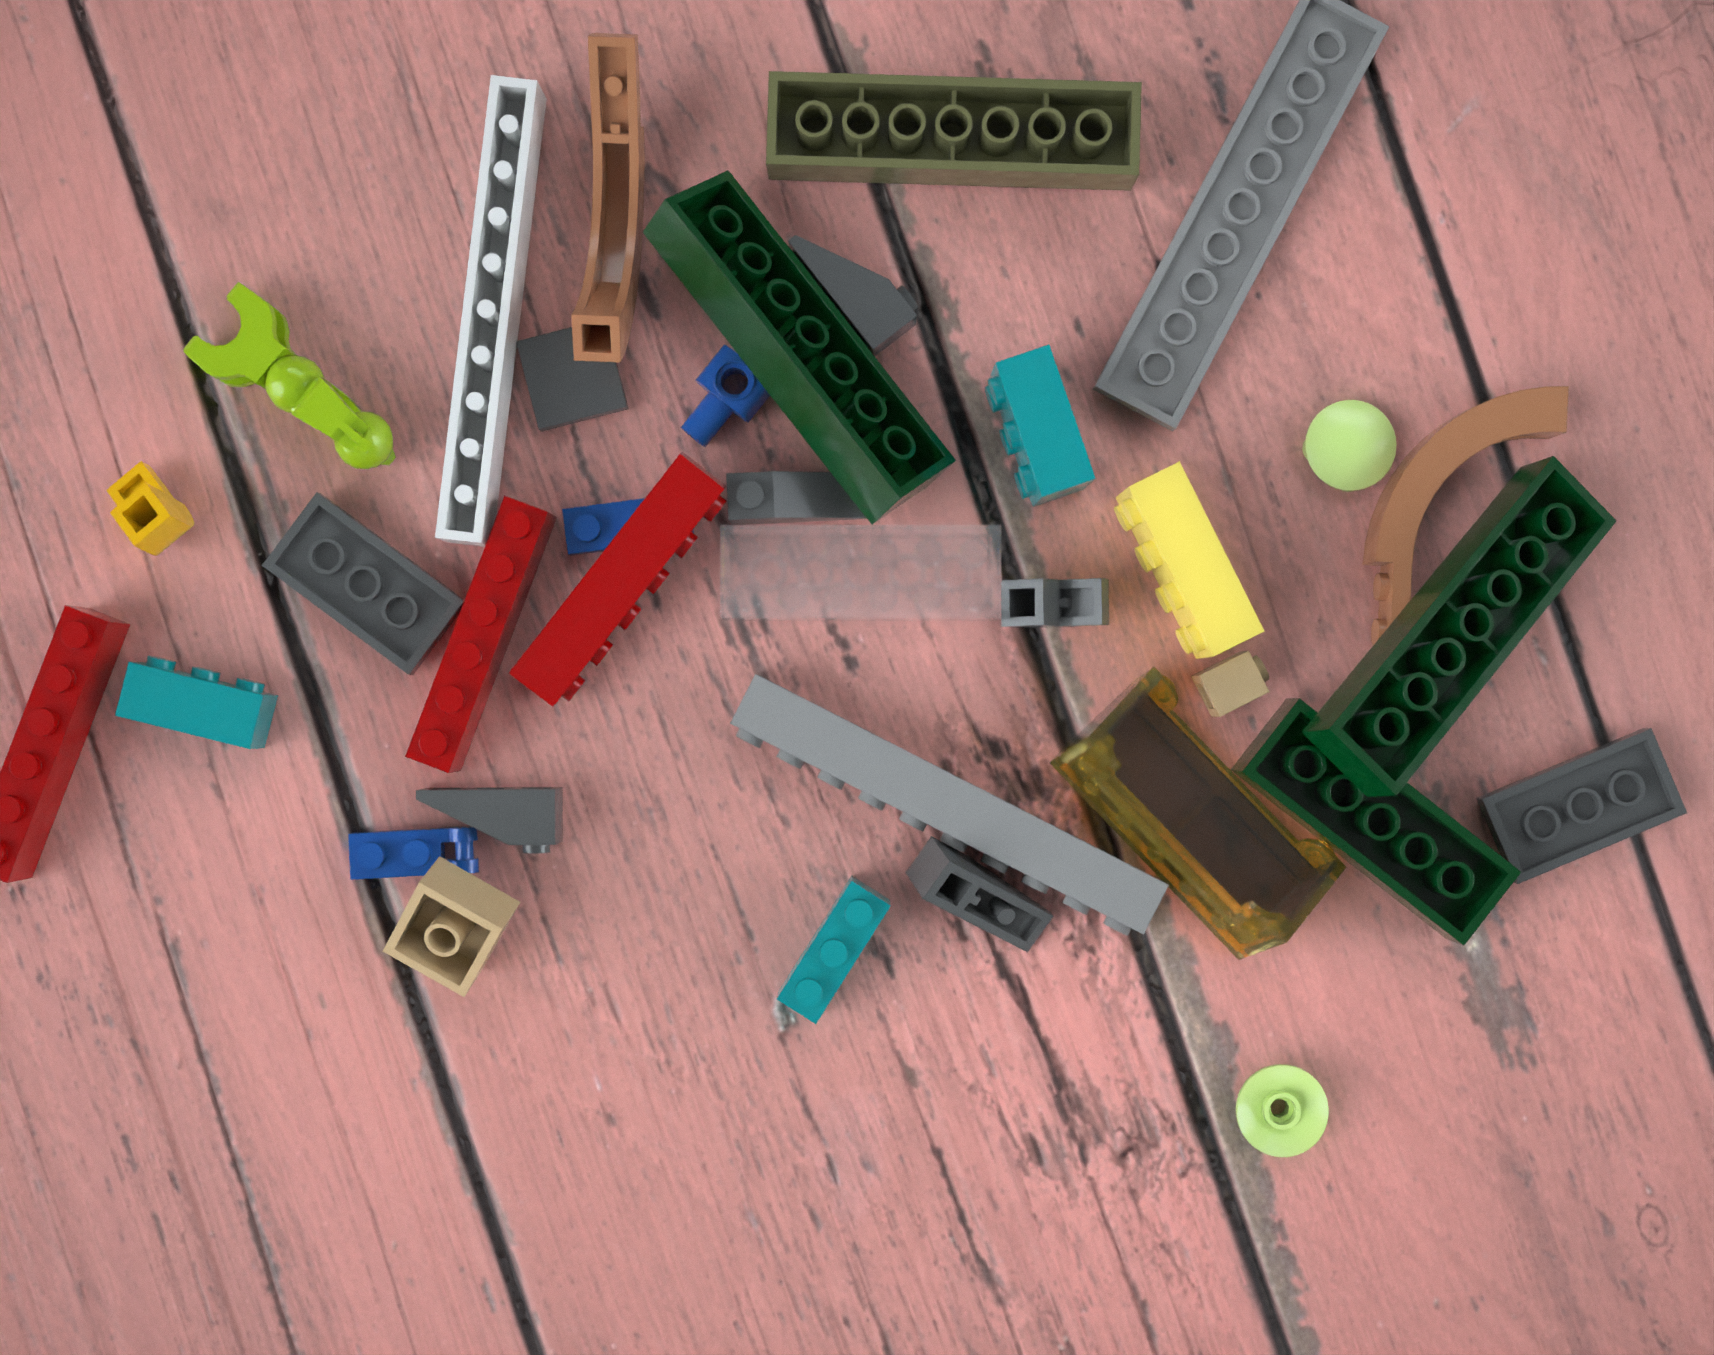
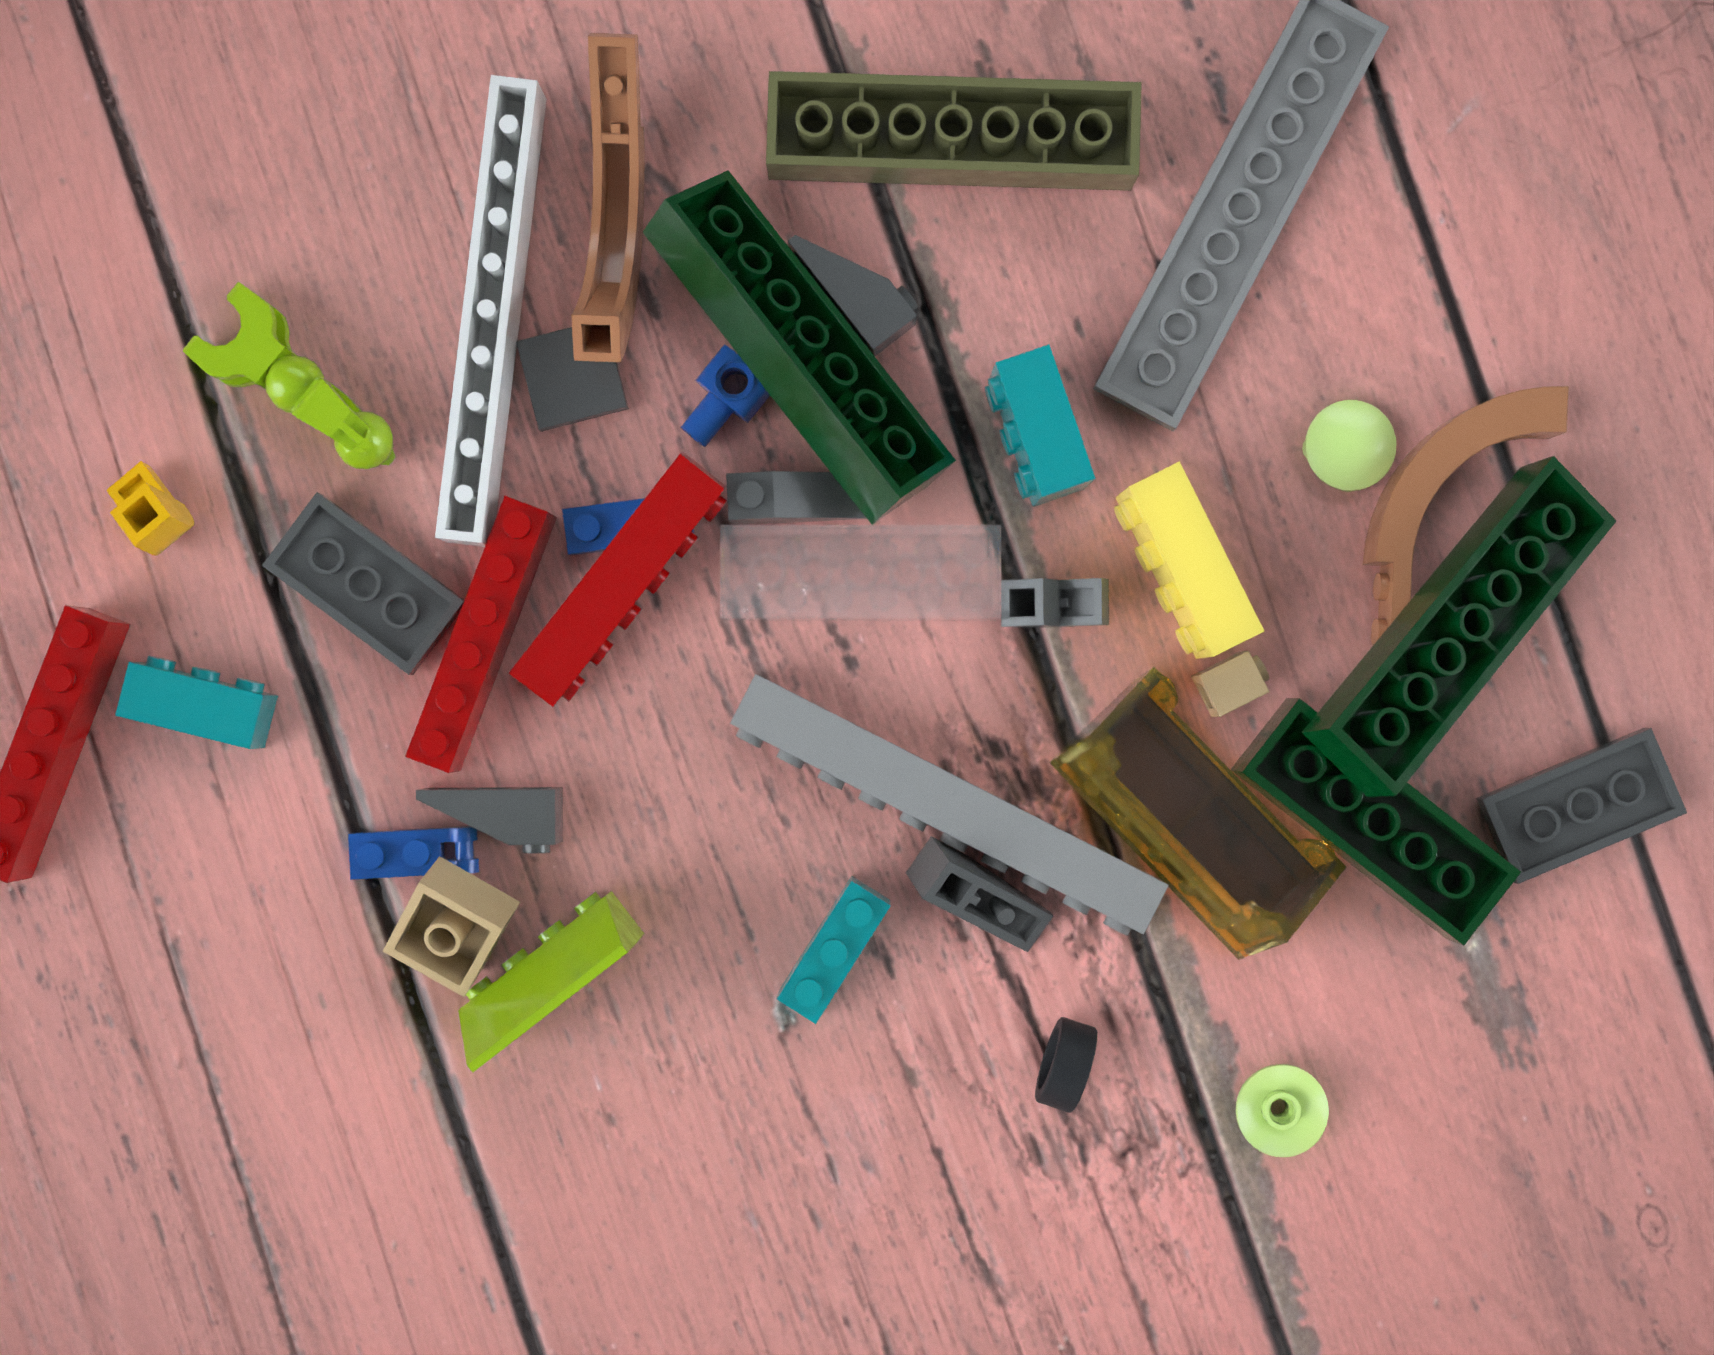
none -> lime slope [458,891,645,1073]
none -> black tyre [1035,1017,1098,1113]

